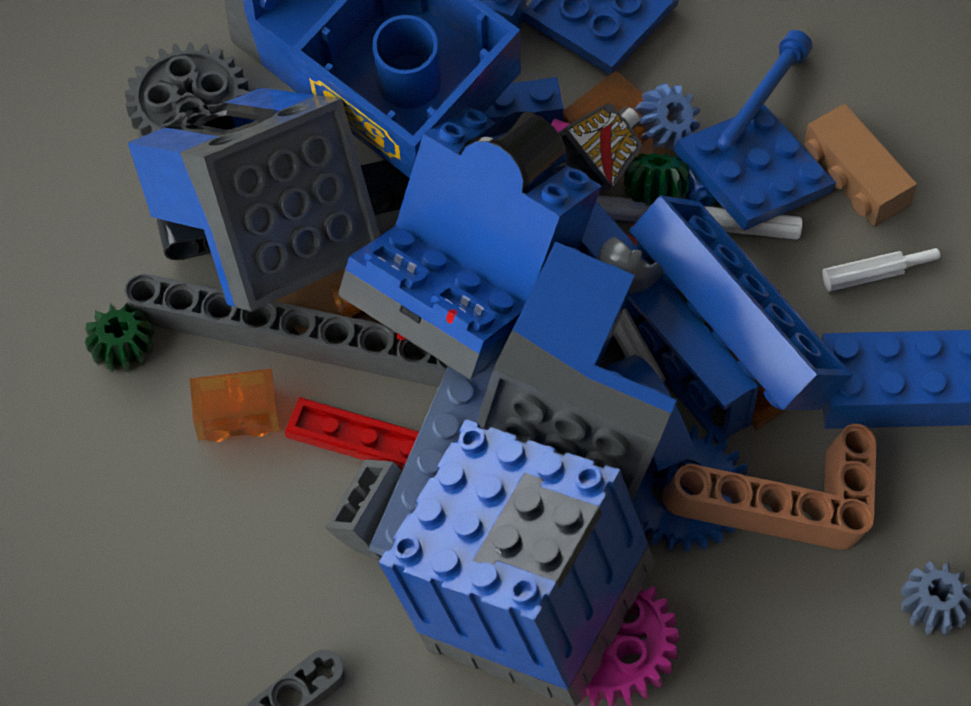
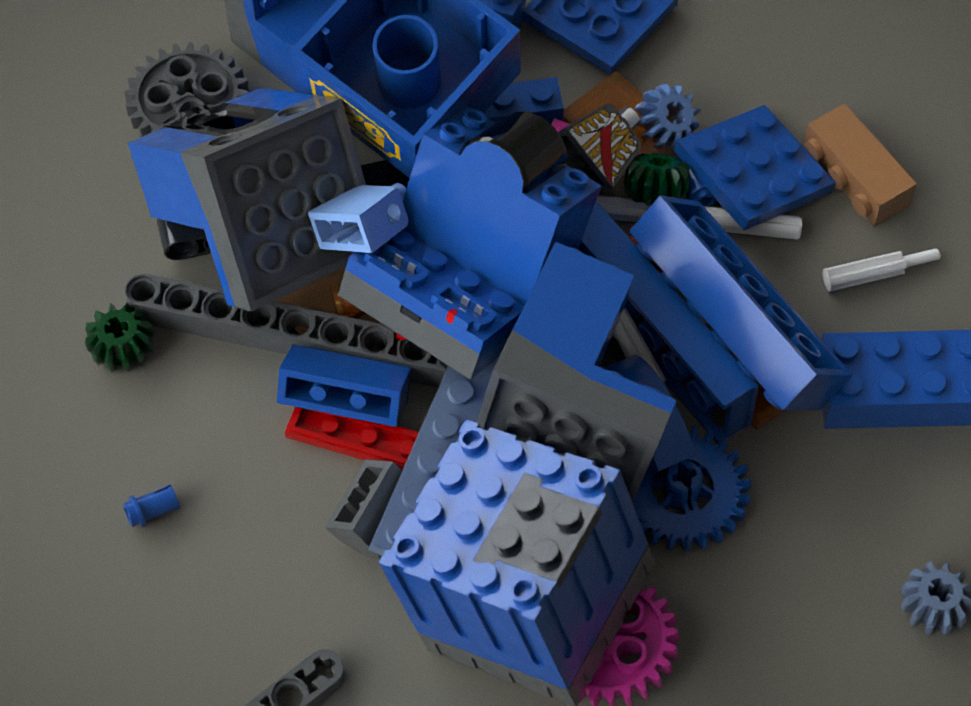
clear orange brick [190,368,280,442] -> none
dark grey hair [599,237,665,294] -> none
nougat beam [662,424,877,550] -> none
blue piece [718,30,813,152] -> none
none -> blue pin [123,484,180,528]
none -> blue brick [277,344,411,427]
none -> light blue torso [308,183,409,253]

